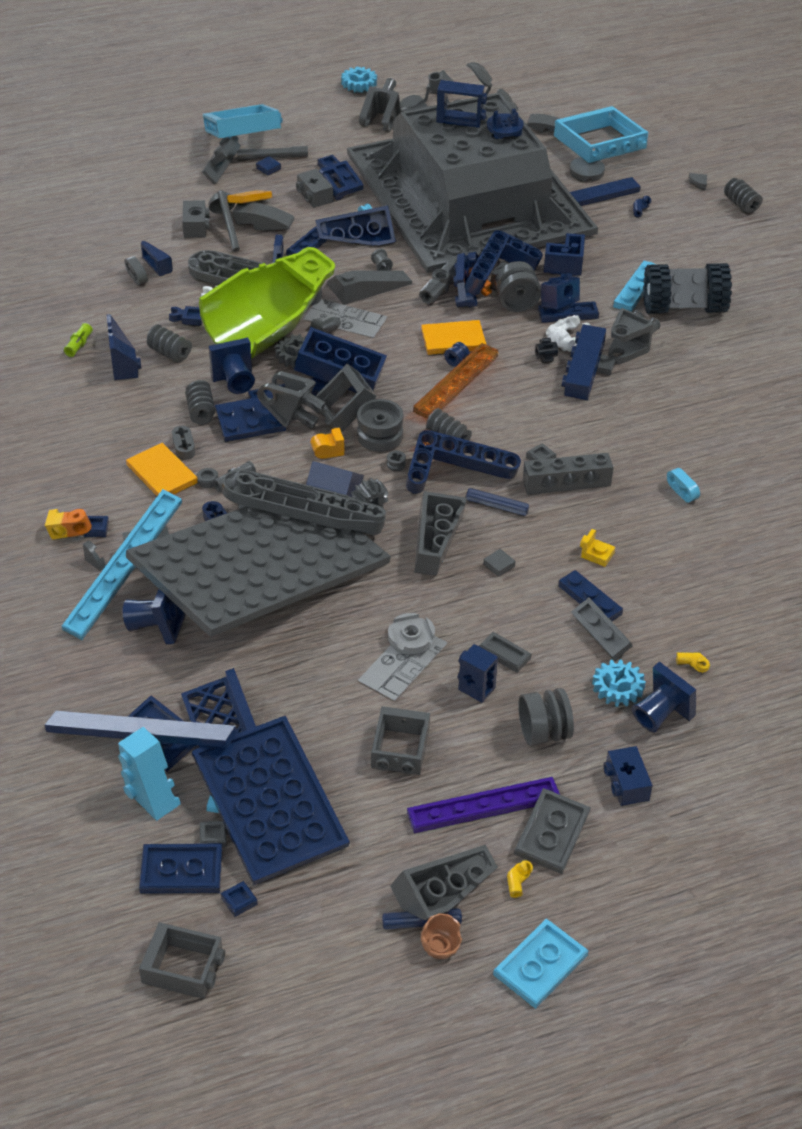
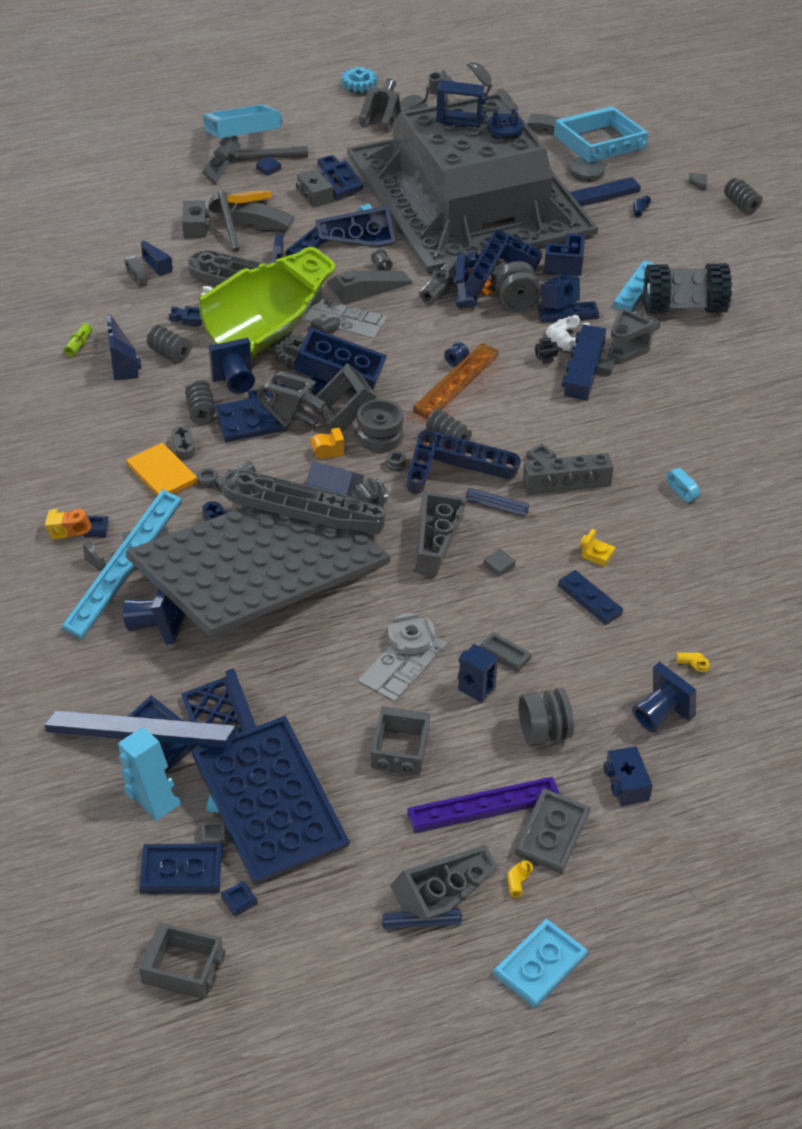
light orange tile [421,320,487,355] -> none
nougat hair [421,913,462,959] -> none
dark grey plate [571,597,633,661] -> none
medium azure gear [592,660,646,707] -> none

